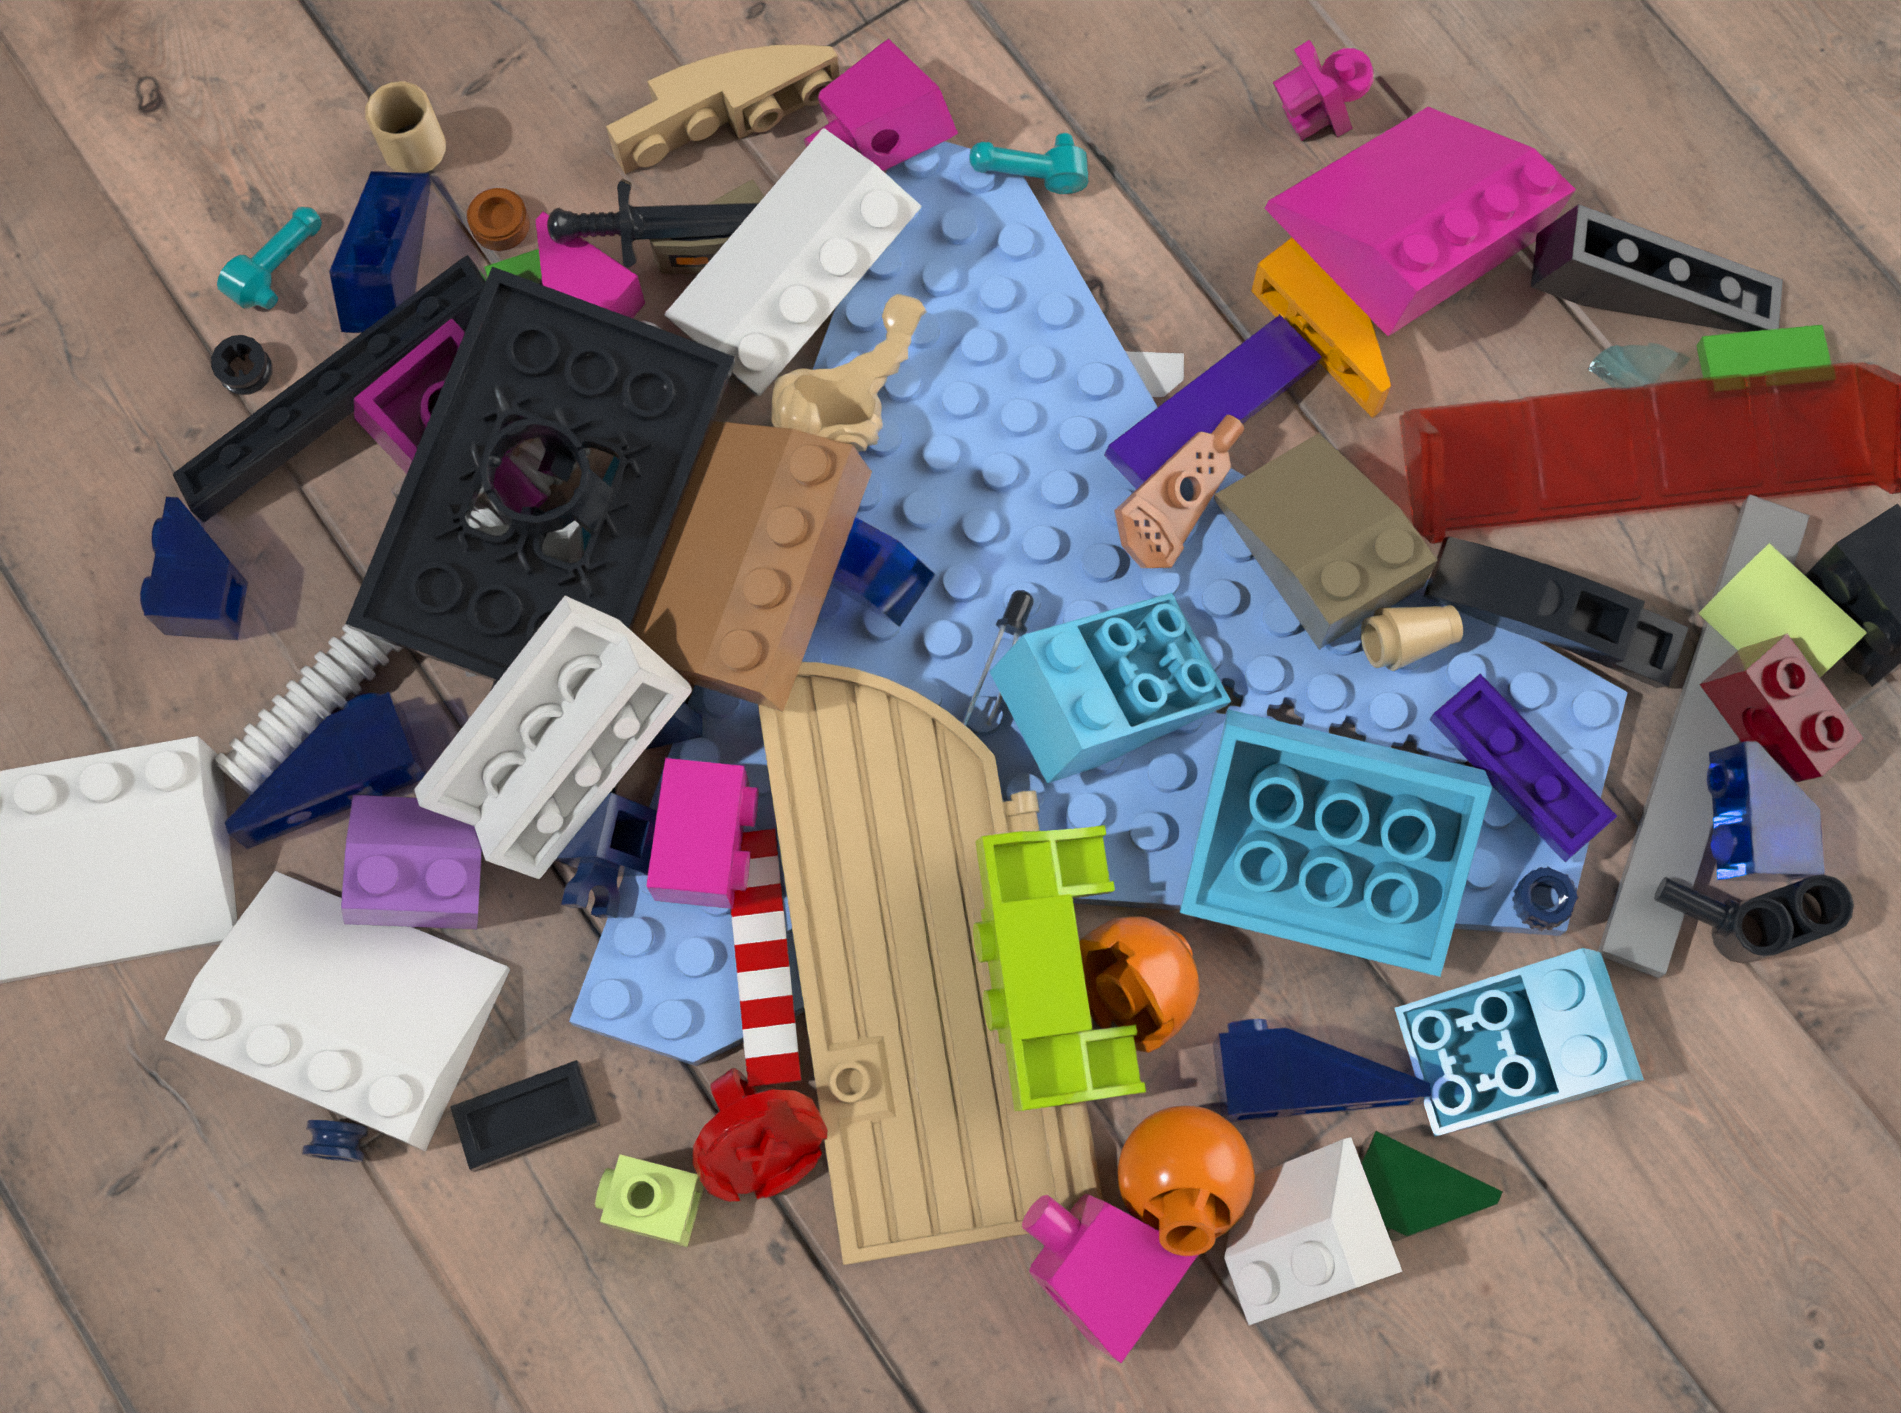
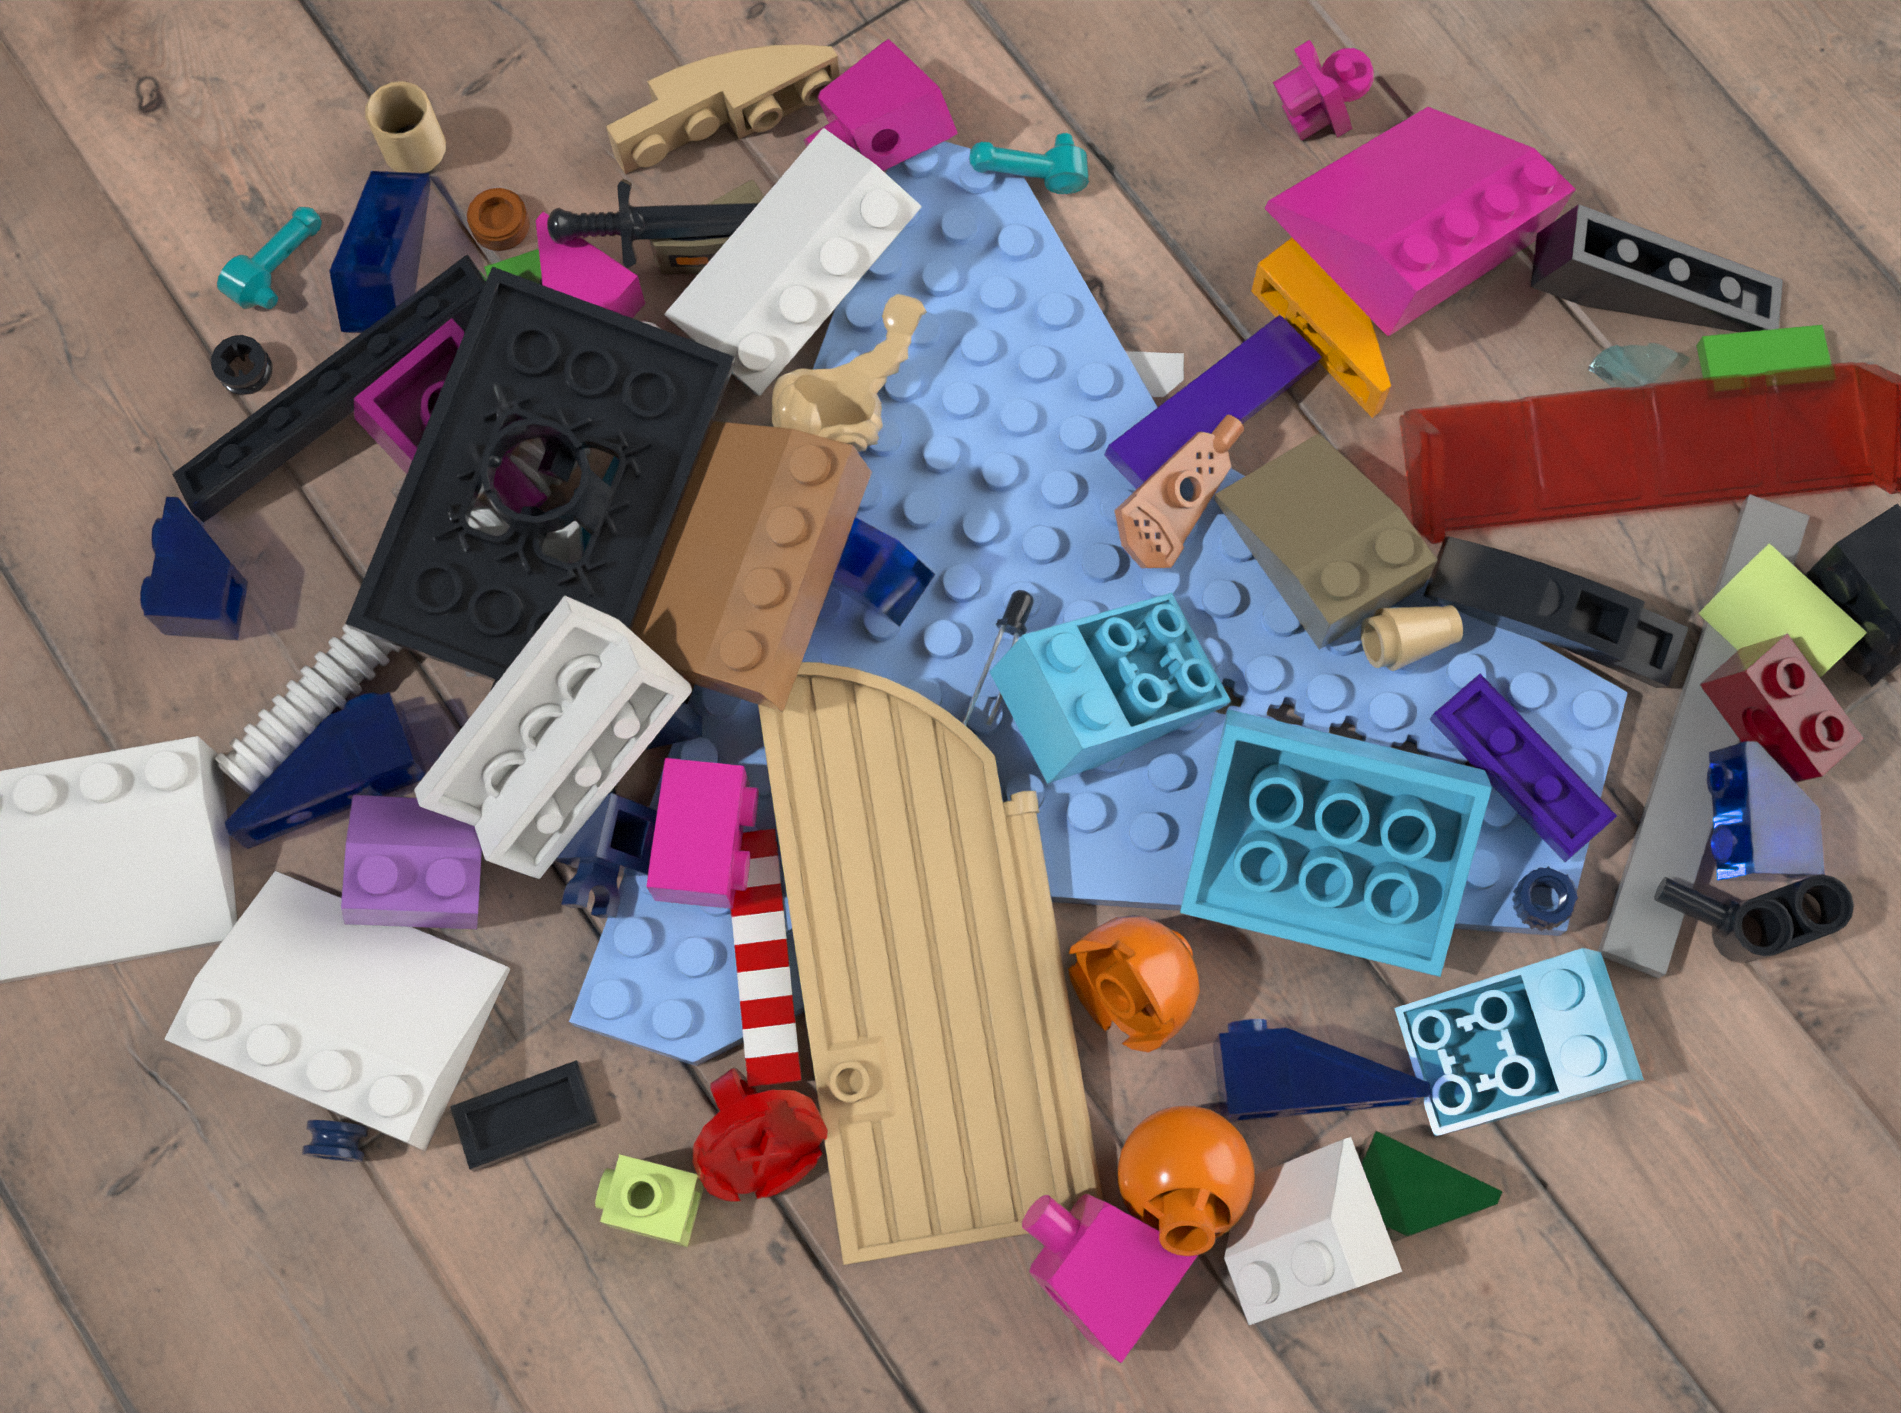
lime bracket [973,825,1146,1112] -> none

